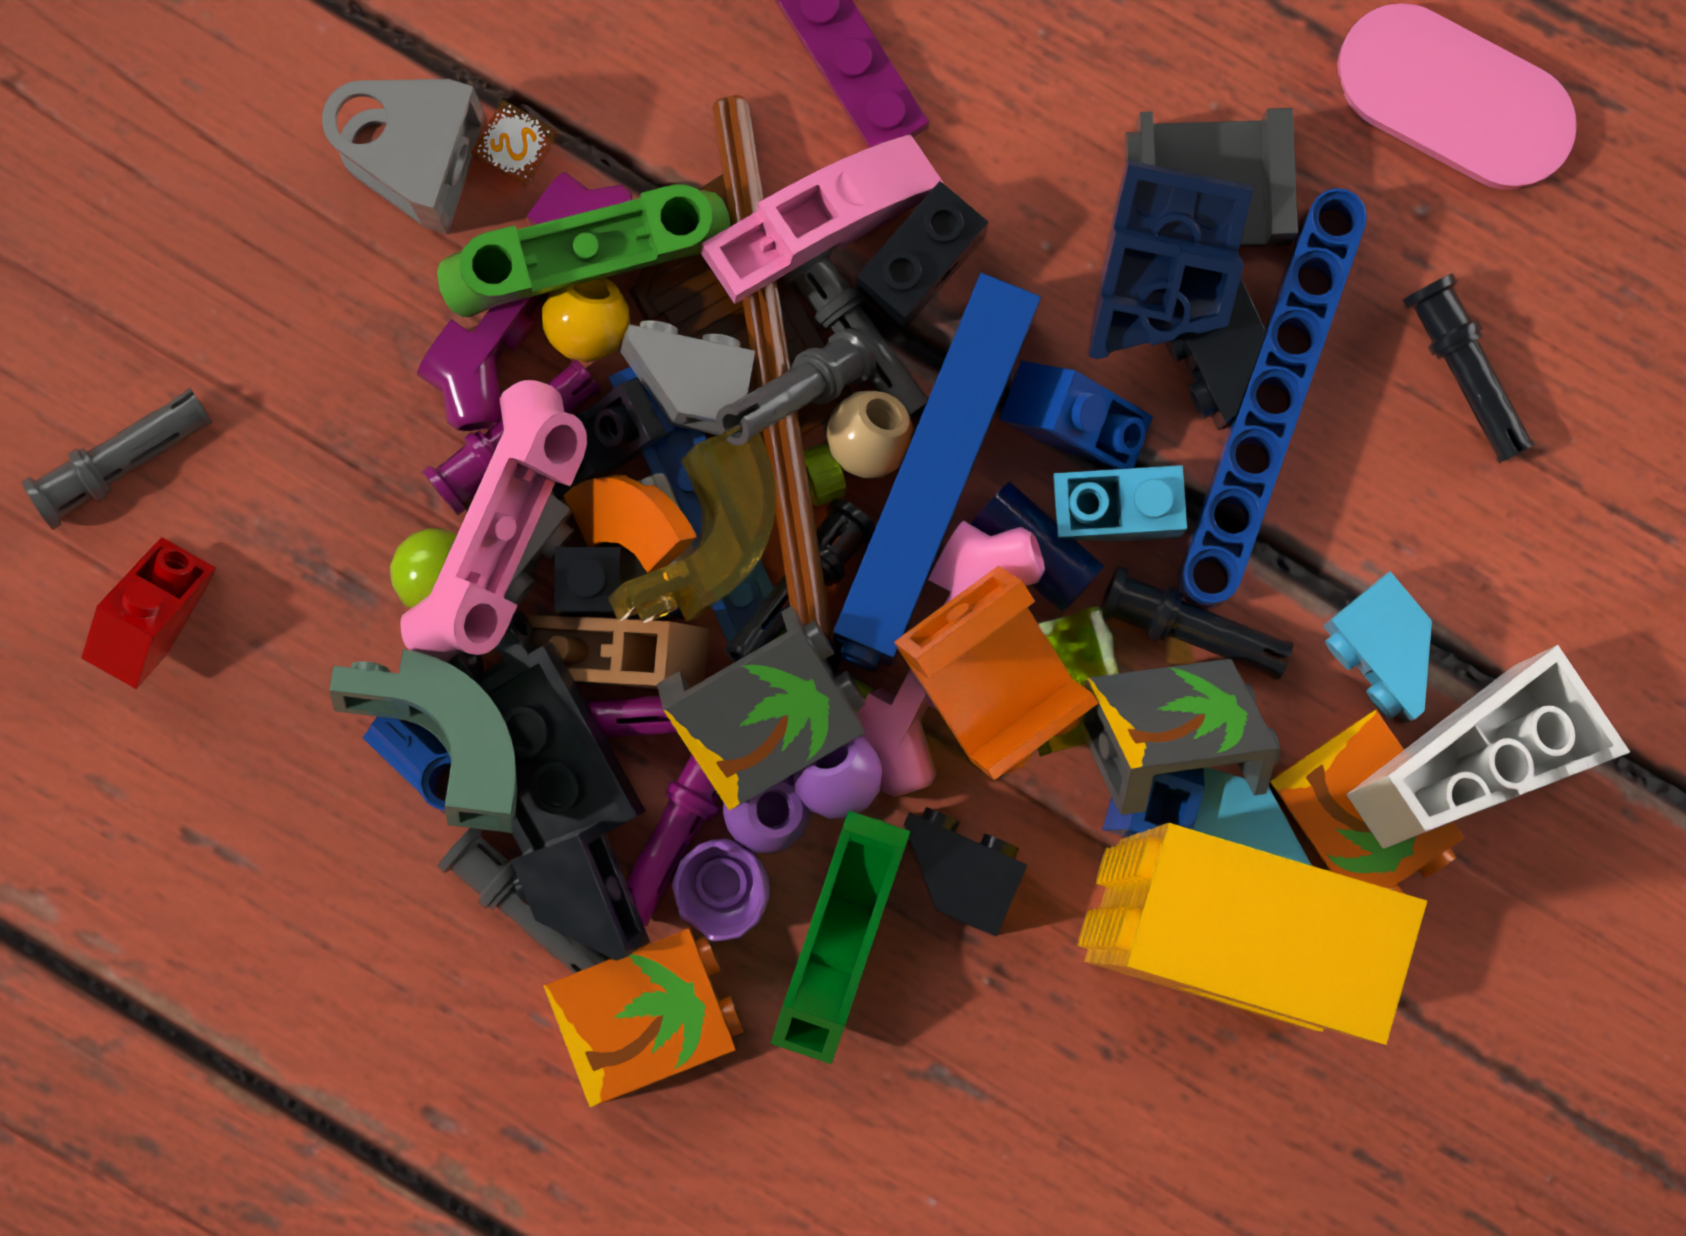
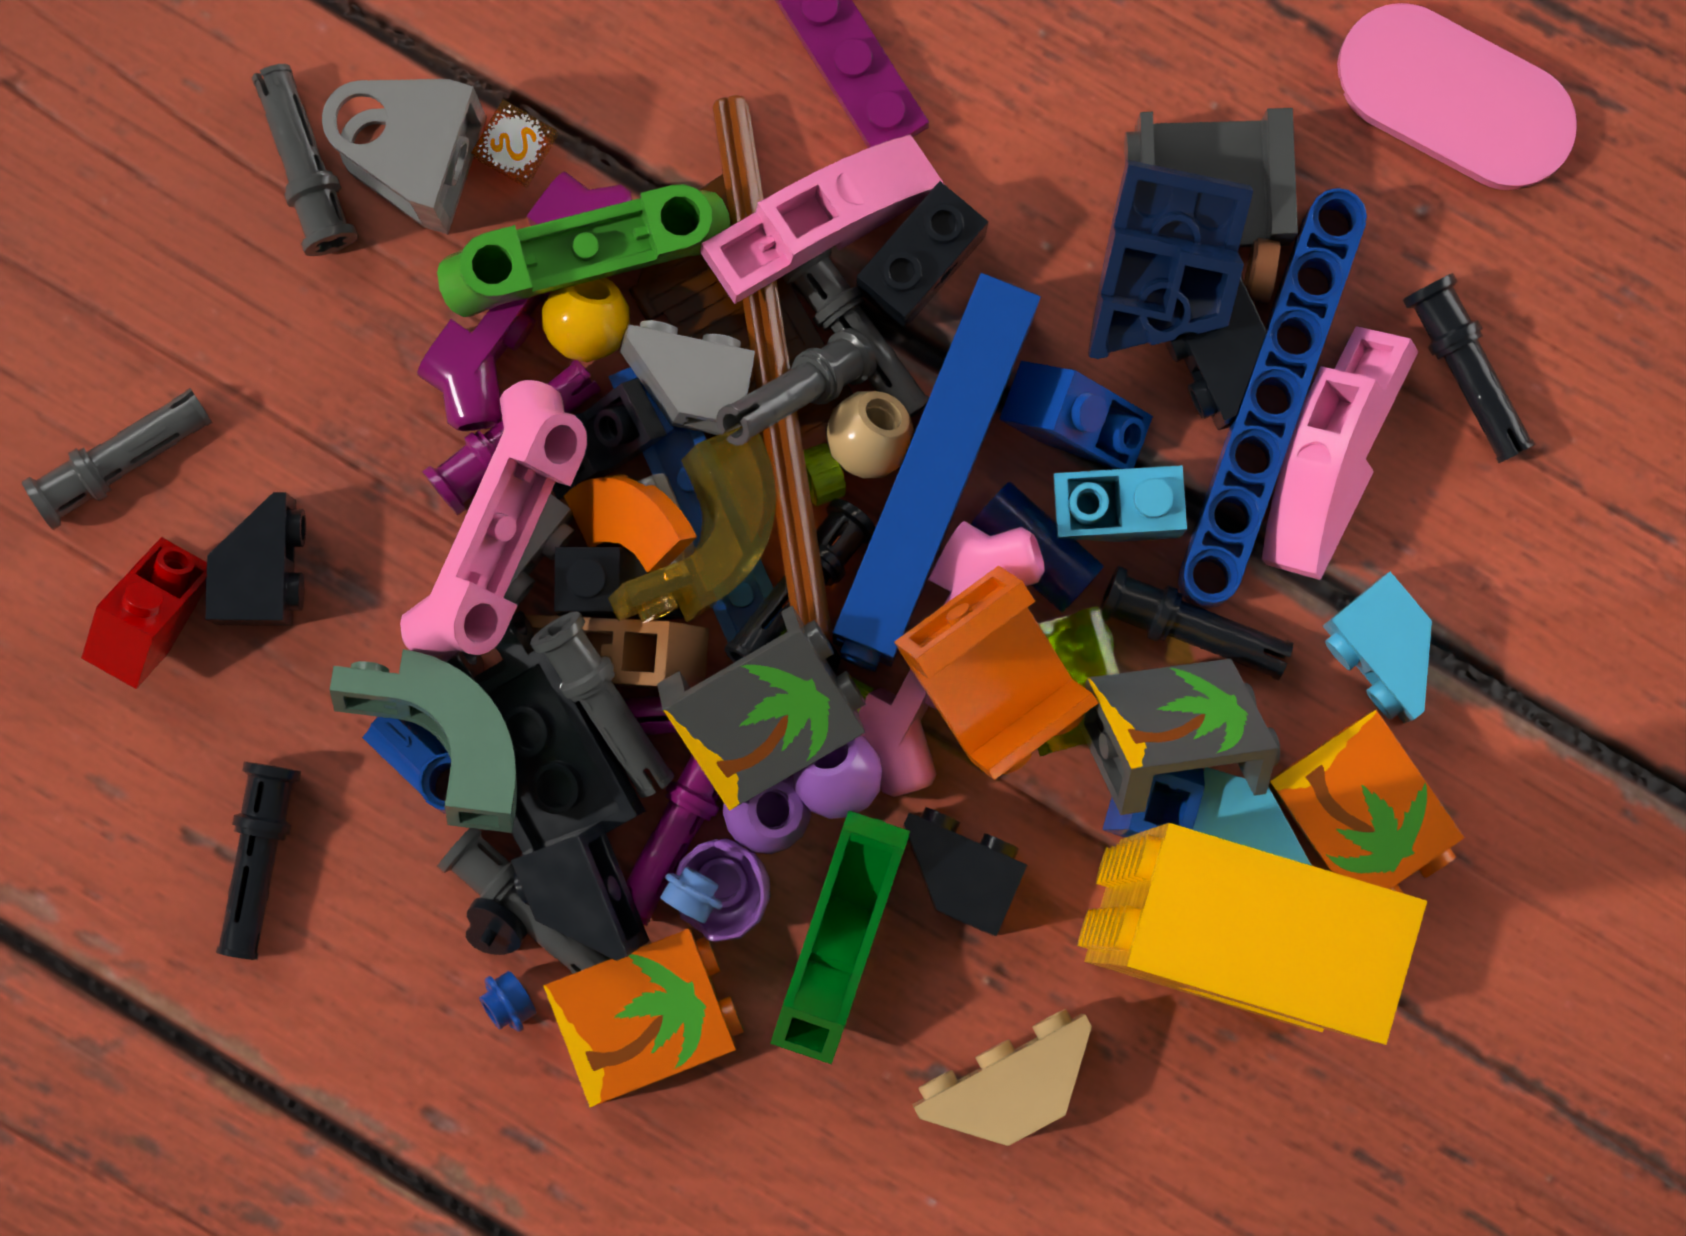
lime piece [390,528,457,609] -> none
white wedge [1346,645,1630,849] -> none
none -> black slope [205,492,306,626]
none -> black pin [216,761,301,960]
none -> dark grey pin [252,64,359,256]
none -> black piece [465,898,527,955]
none -> blue plate [479,971,536,1032]
none -> dark grey pin [530,611,674,798]
none -> medium blue plate [660,866,722,923]
none -> tan slope [912,1009,1092,1146]
none -> nougat tile [1244,238,1280,304]
none -> bright pink slope [1262,326,1419,580]

